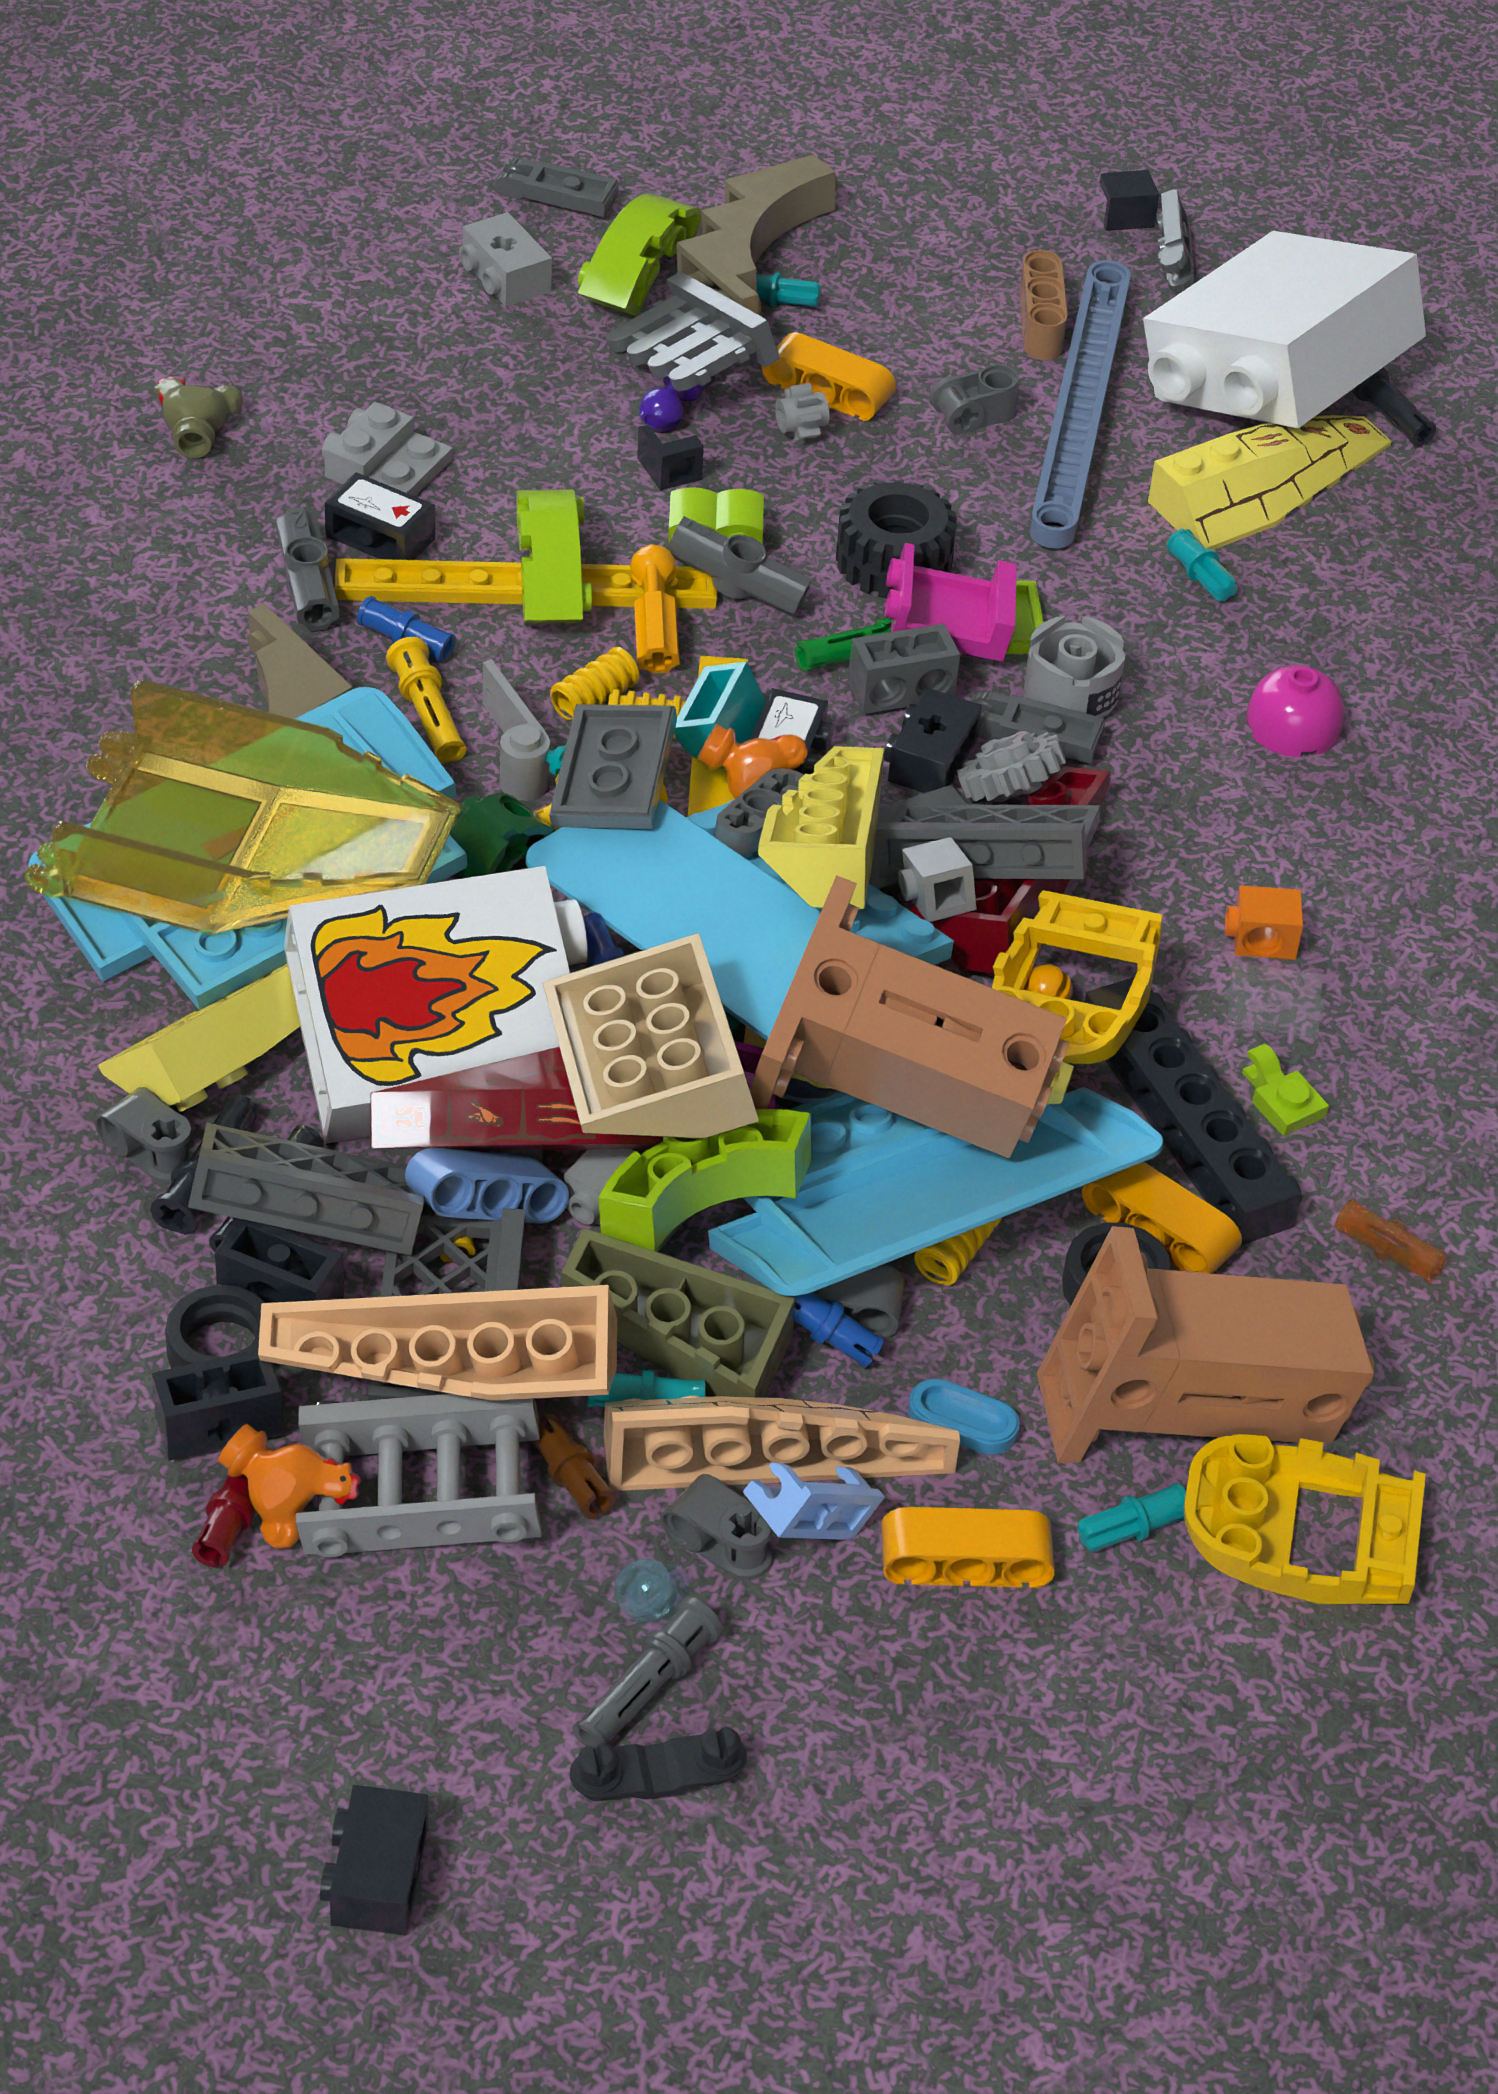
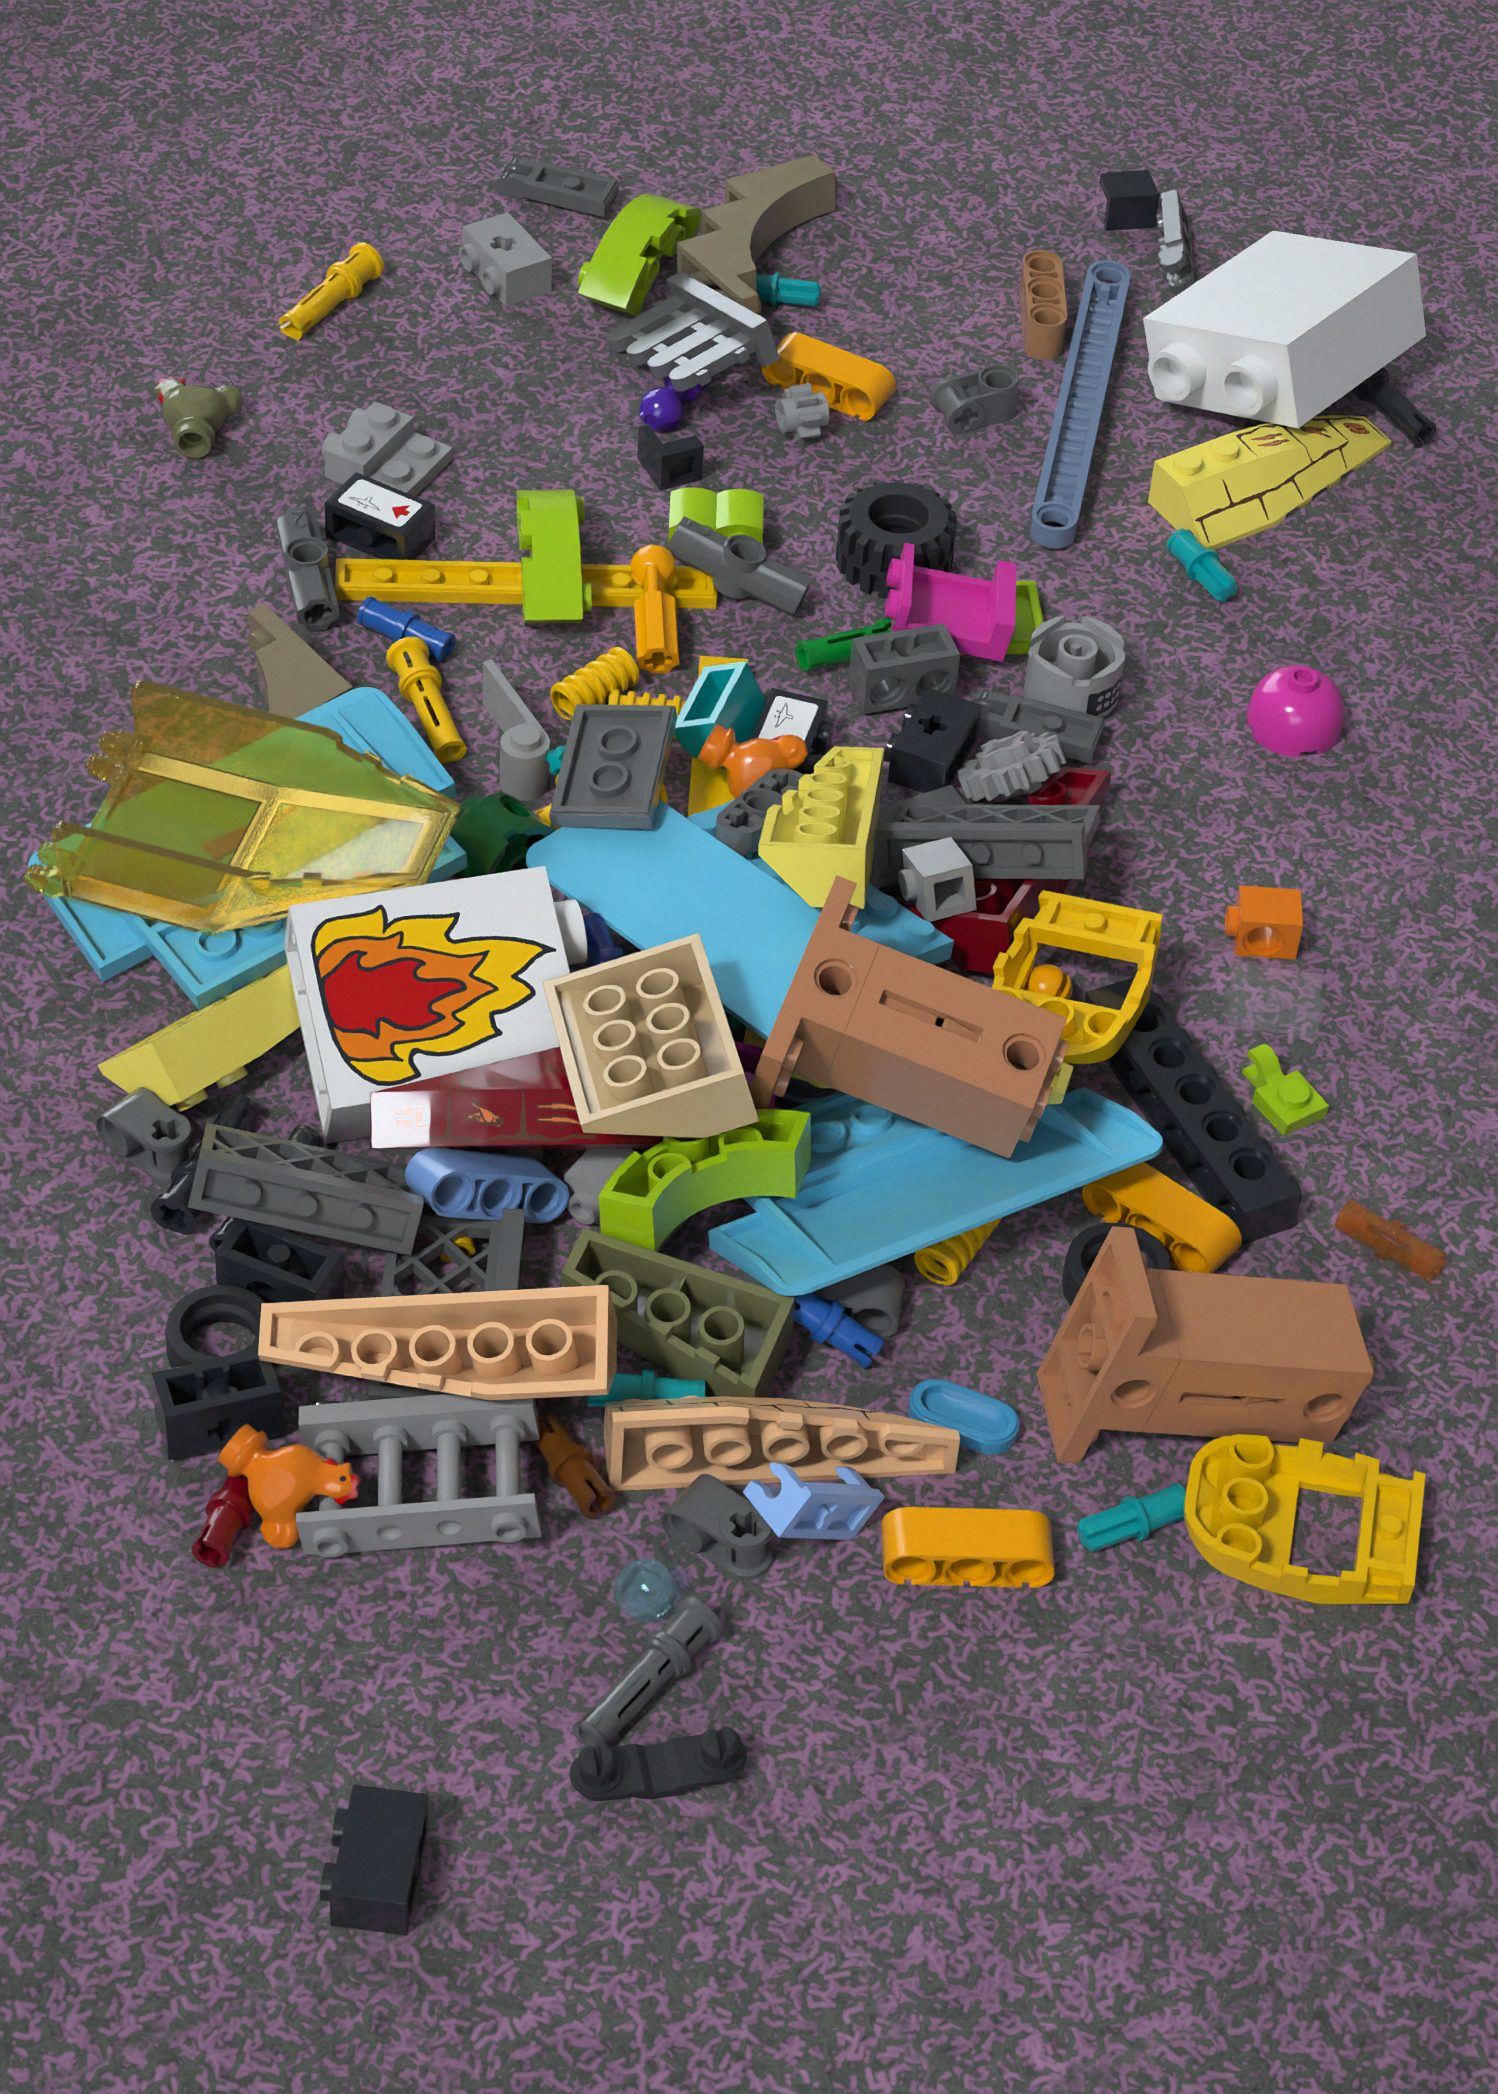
none -> yellow pin [278,242,384,341]

